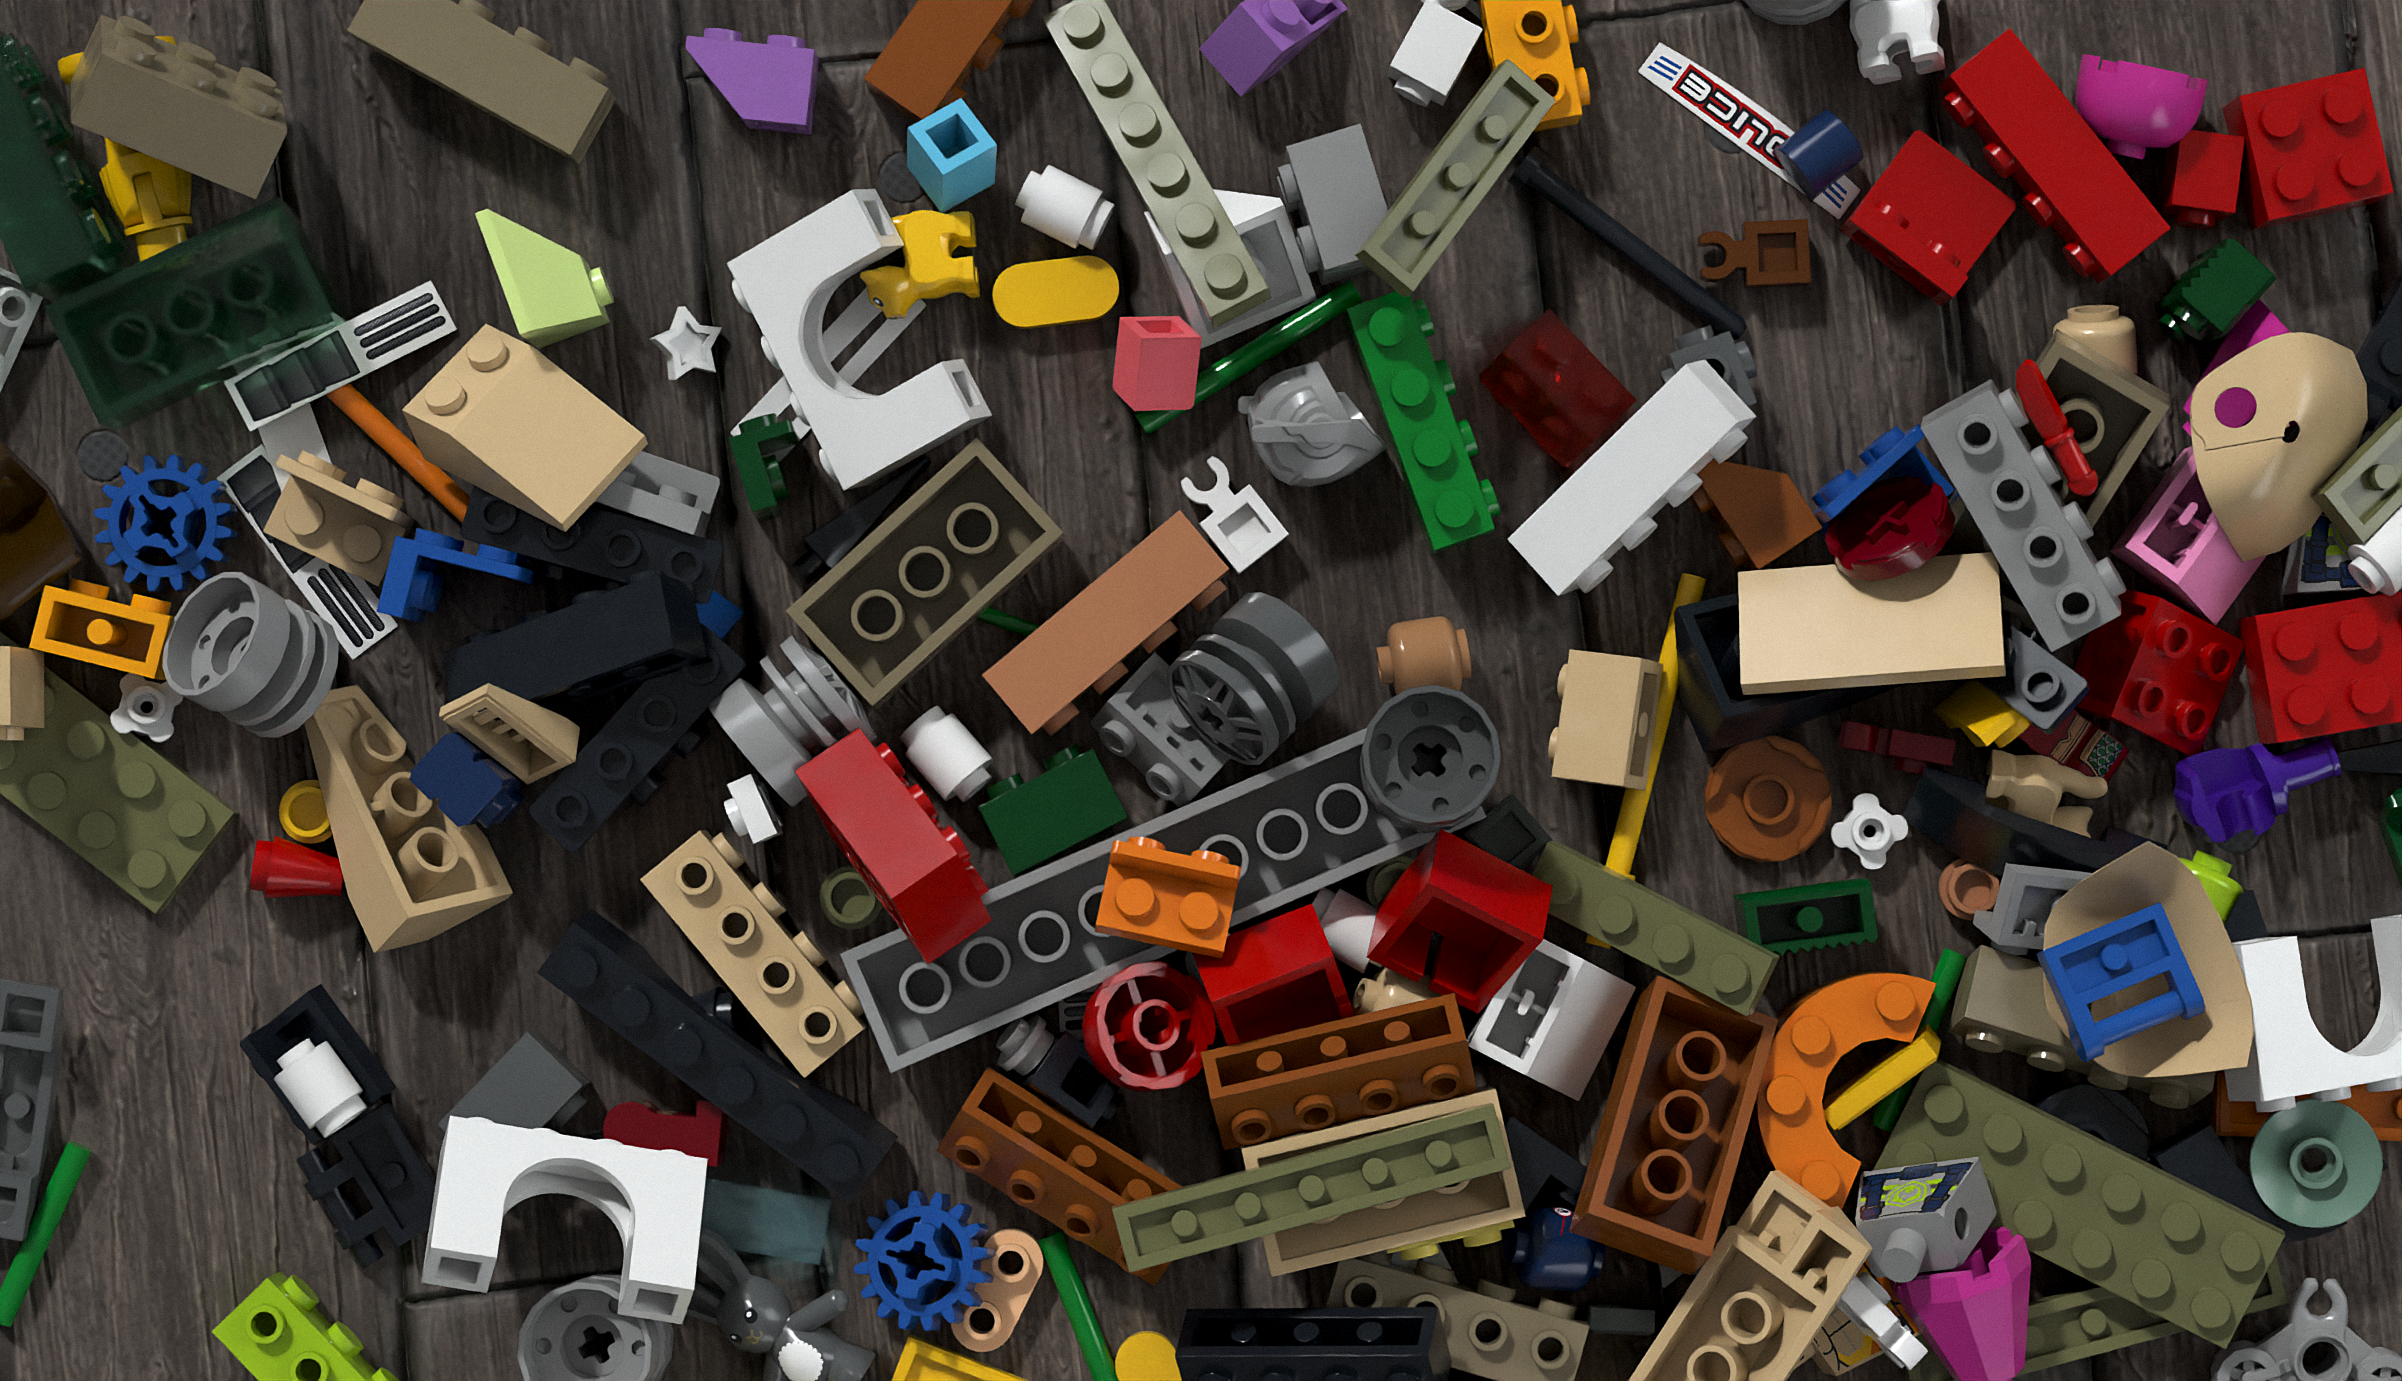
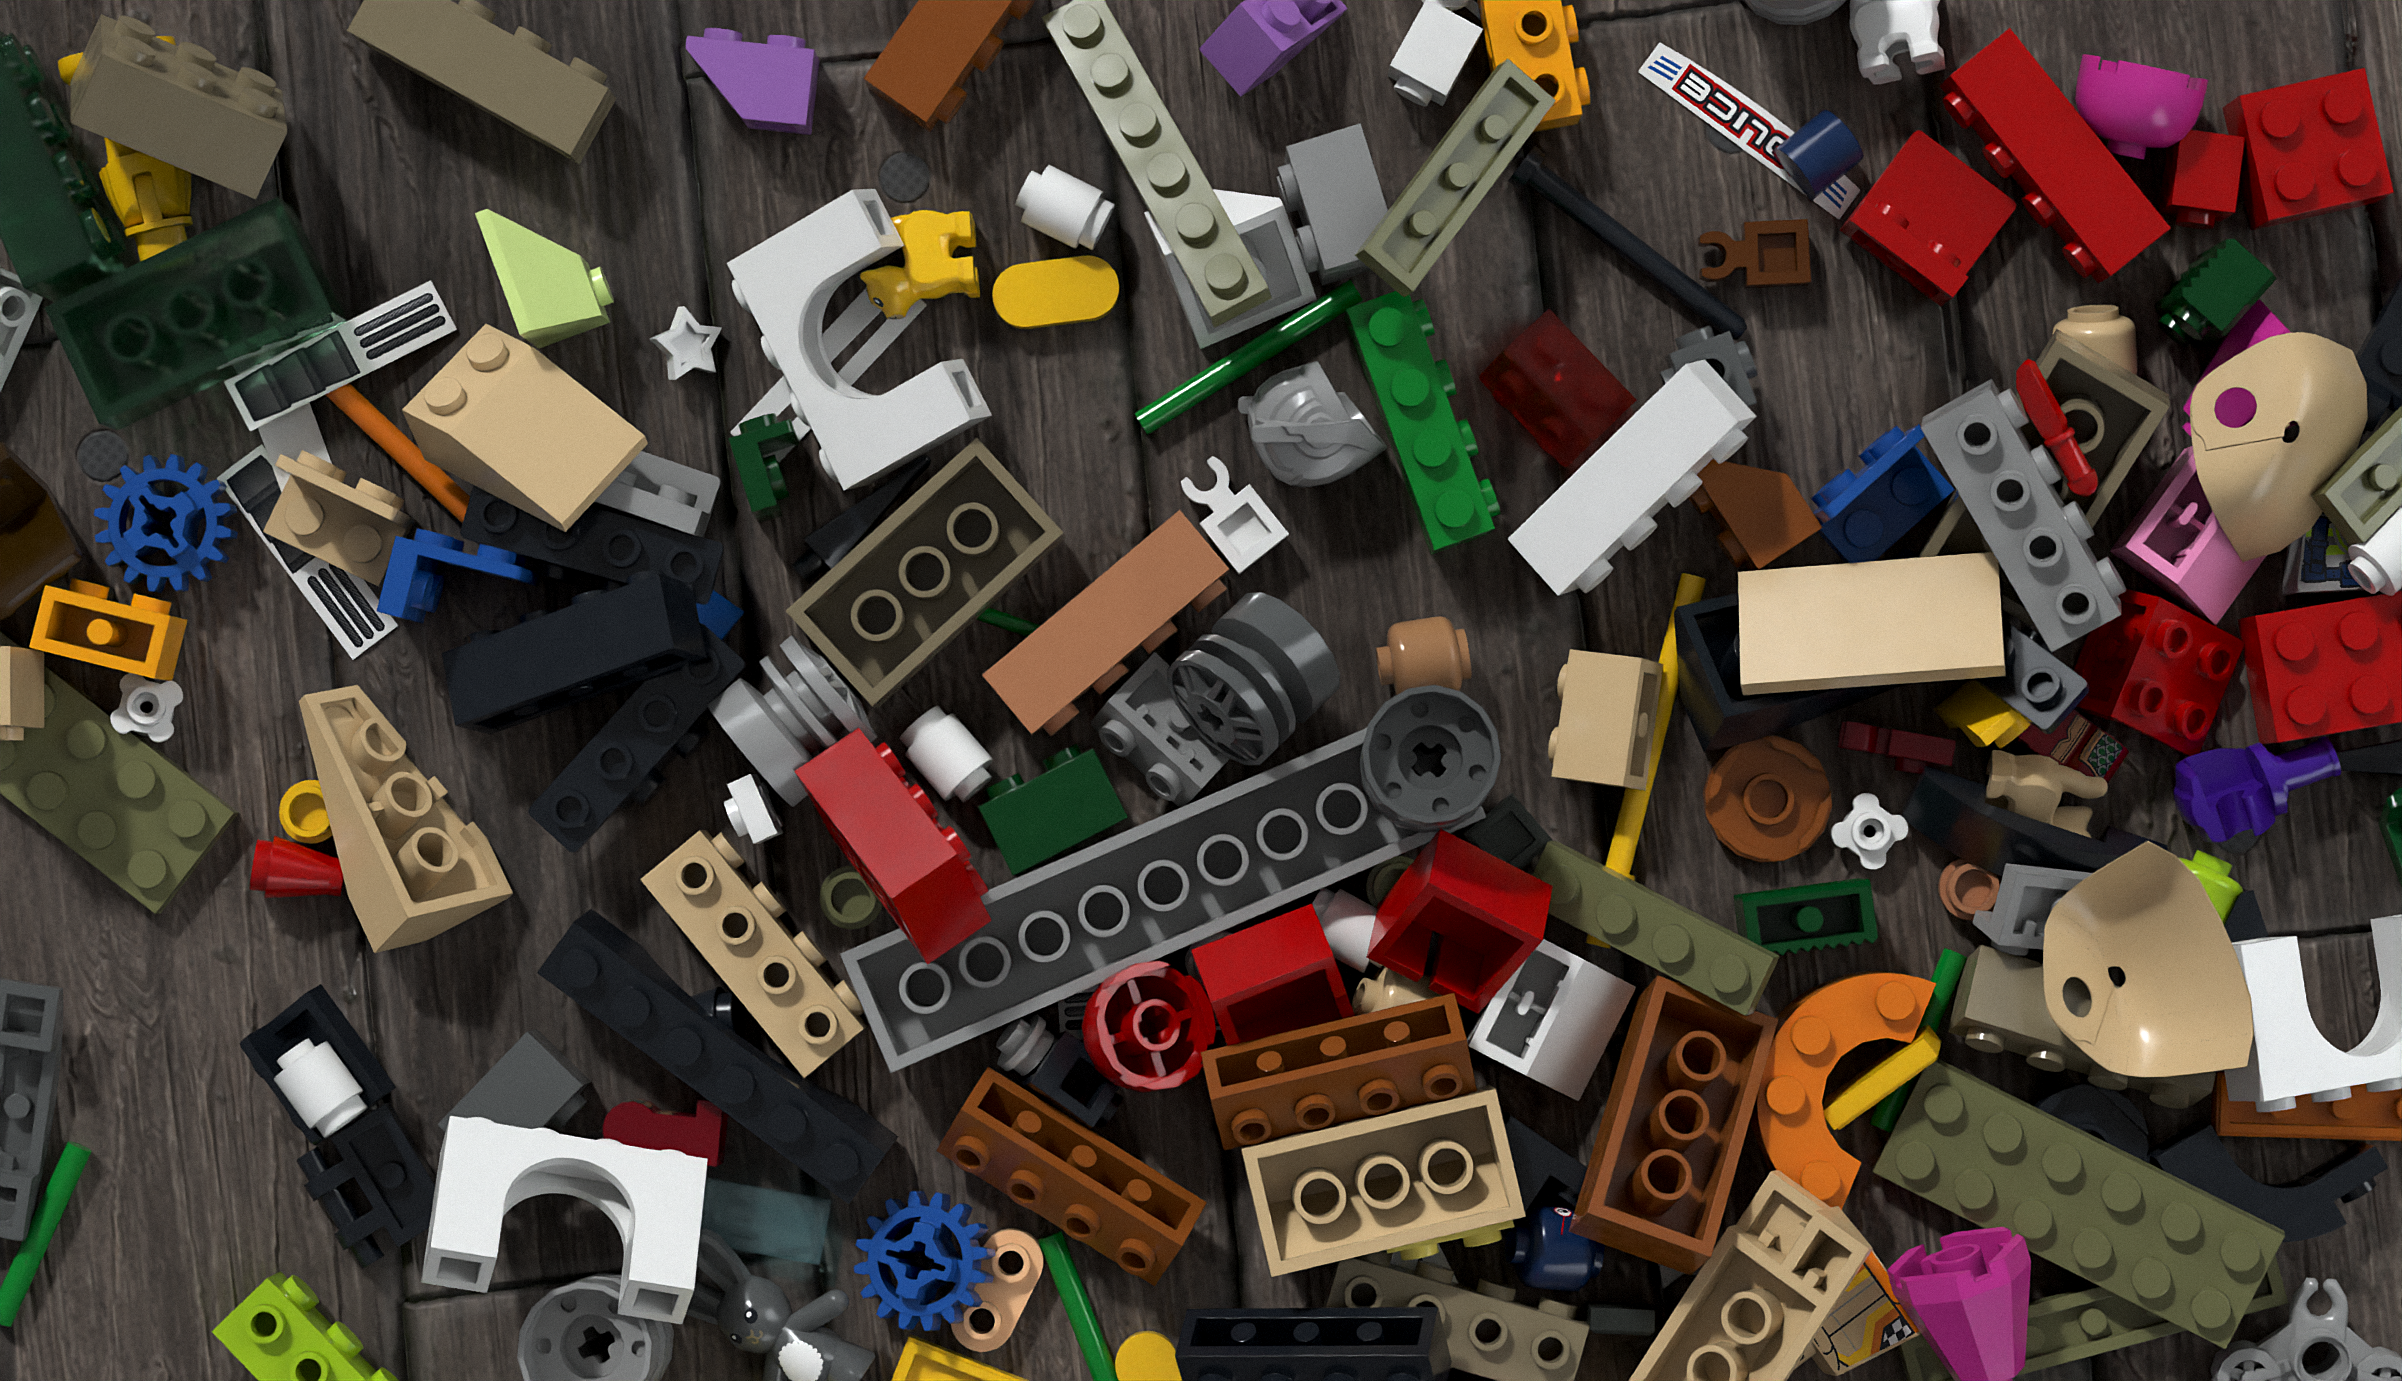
light grey wheel [162,572,339,738] -> none
dark blue brick [409,732,526,829] -> none
tan slope [439,683,580,784] -> none
medium azure brick [907,98,997,213] -> none
orange bracket [1095,837,1241,959] -> none
coral panel [1112,316,1202,411] -> none
olive plate [1112,1103,1511,1273] -> none
dark red tile [1825,476,1956,582] -> none
white plate [1836,1272,1928,1370] -> none
light grey torso [1855,1157,1997,1283] -> none
blue plate [2036,902,2205,1062] -> none
sand green dish [2249,1098,2383,1228] -> none

